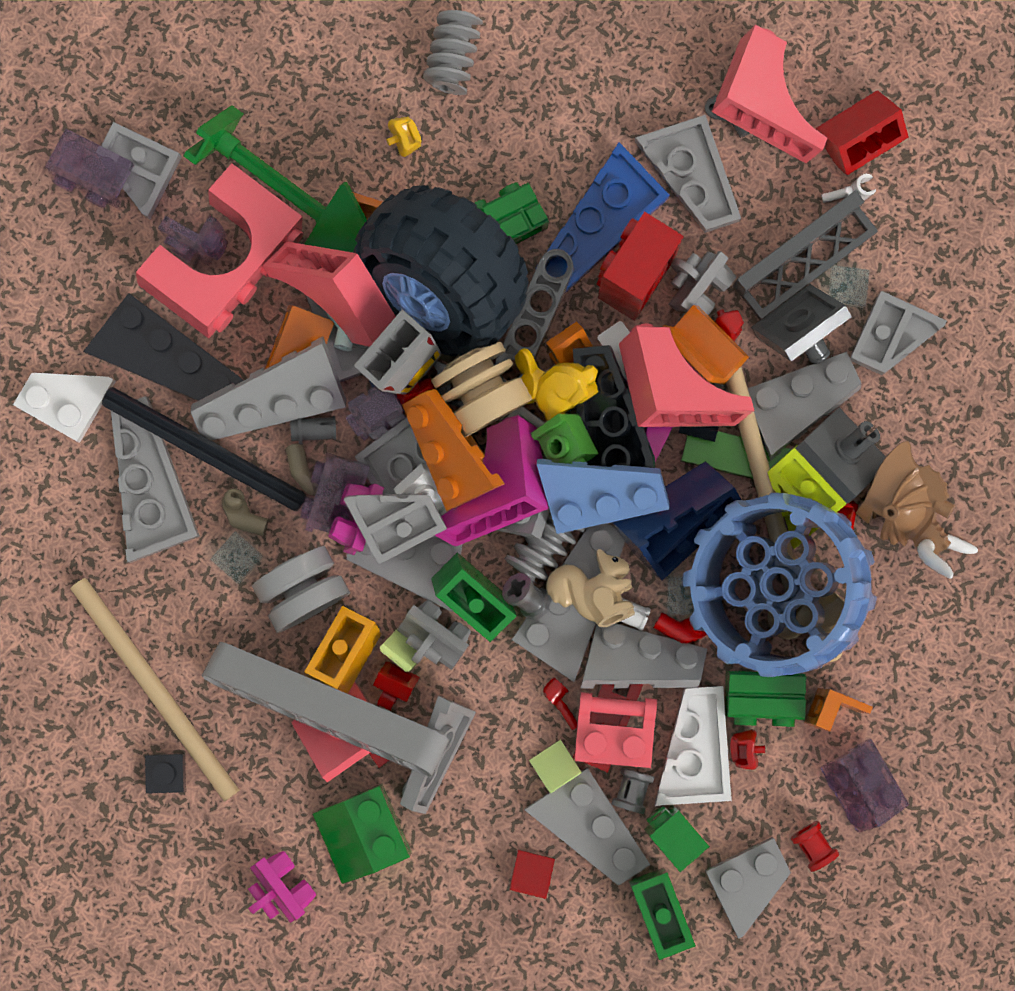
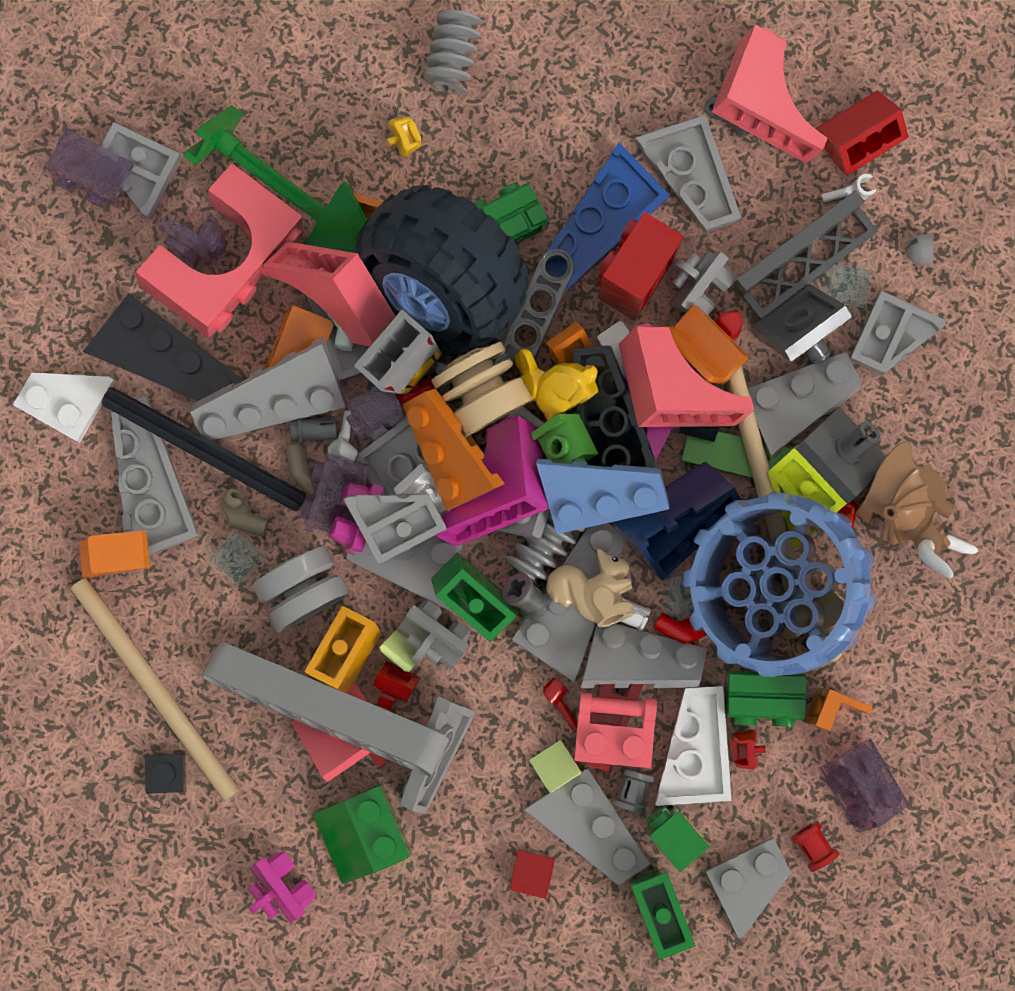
none -> orange slope [78,531,150,578]
none -> white hand [328,411,358,465]
none -> light grey hinge [907,234,933,264]

